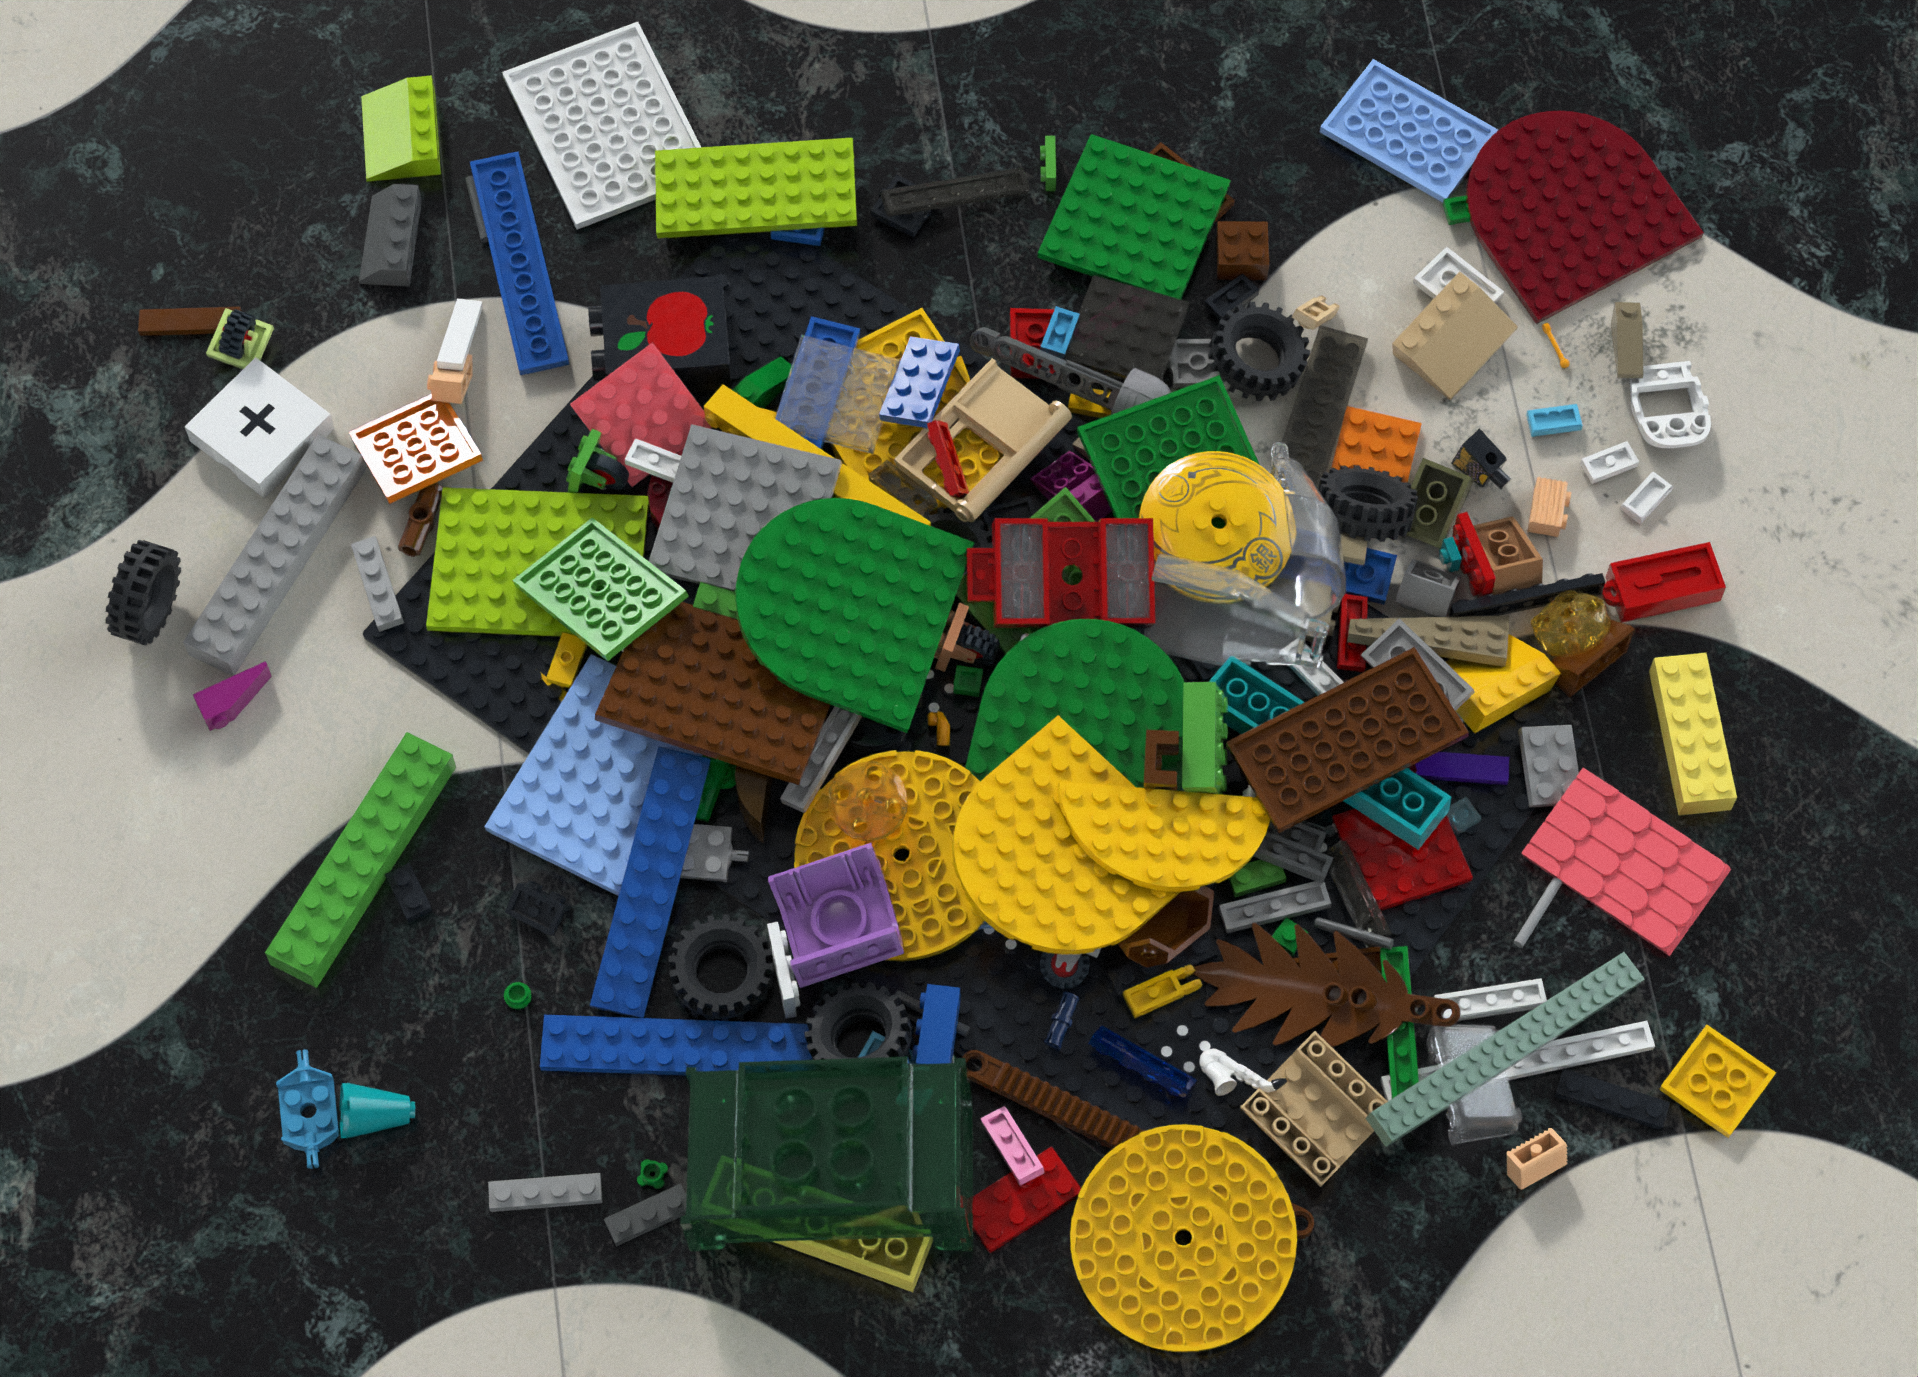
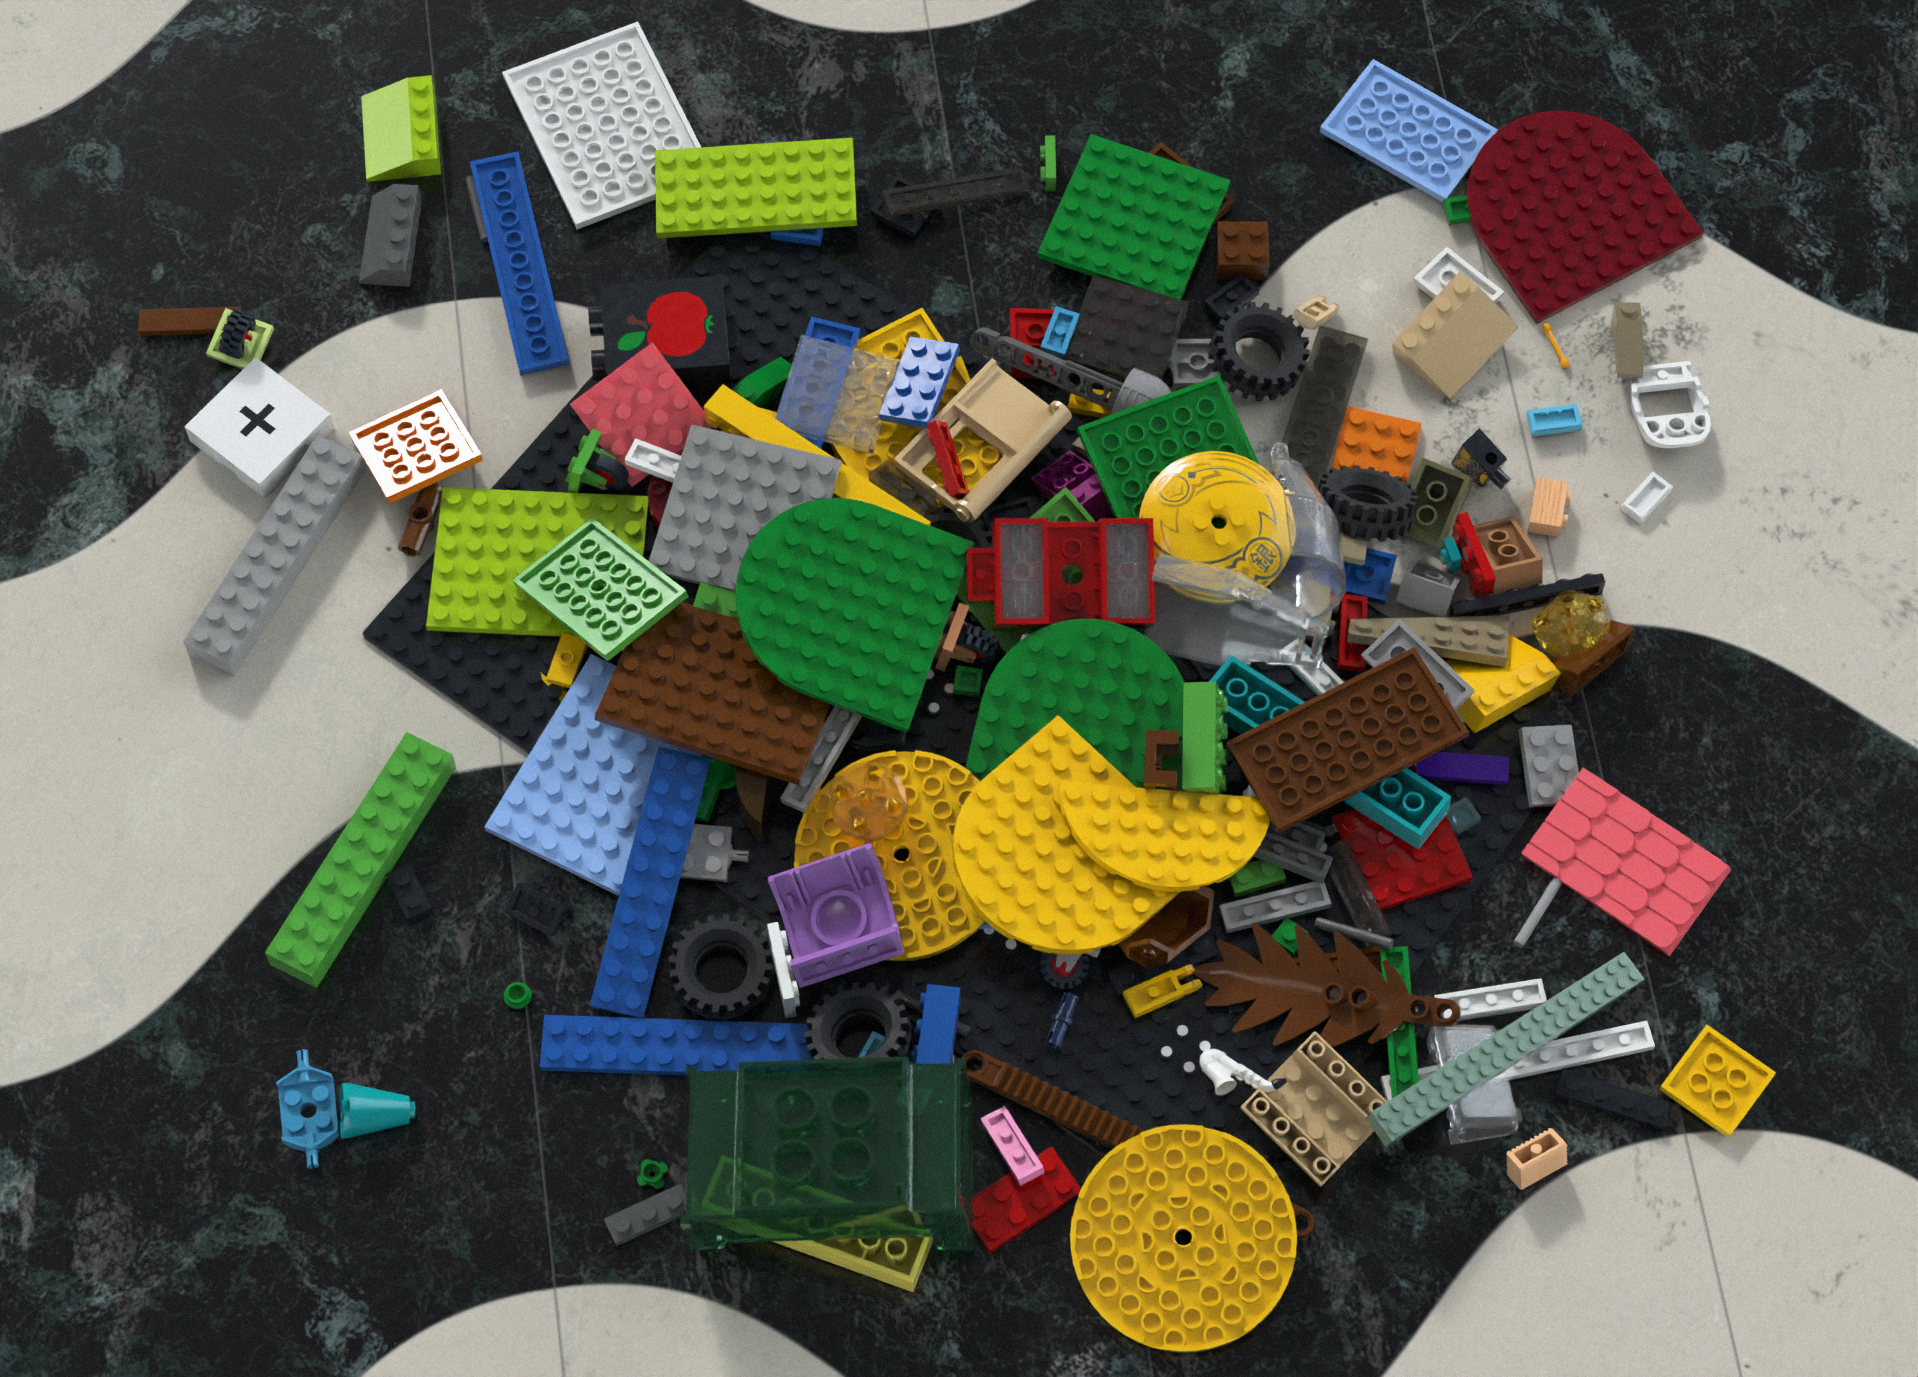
black tyre [105,540,181,645] -> none
magenta slope [193,661,272,731] -> none
light grey plate [351,536,404,632] -> none
light nougat brick [427,354,473,404] -> none
white tile [437,299,482,371] -> none
light grey plate [488,1173,602,1212] -> none
light orange arm [928,711,950,746] -> none
clear blue plate [1089,1026,1197,1098] -> none
white plate [1580,441,1639,484] -> none
red piece [1602,542,1726,623] -> none
light yellow brick [1649,653,1737,815] -> none

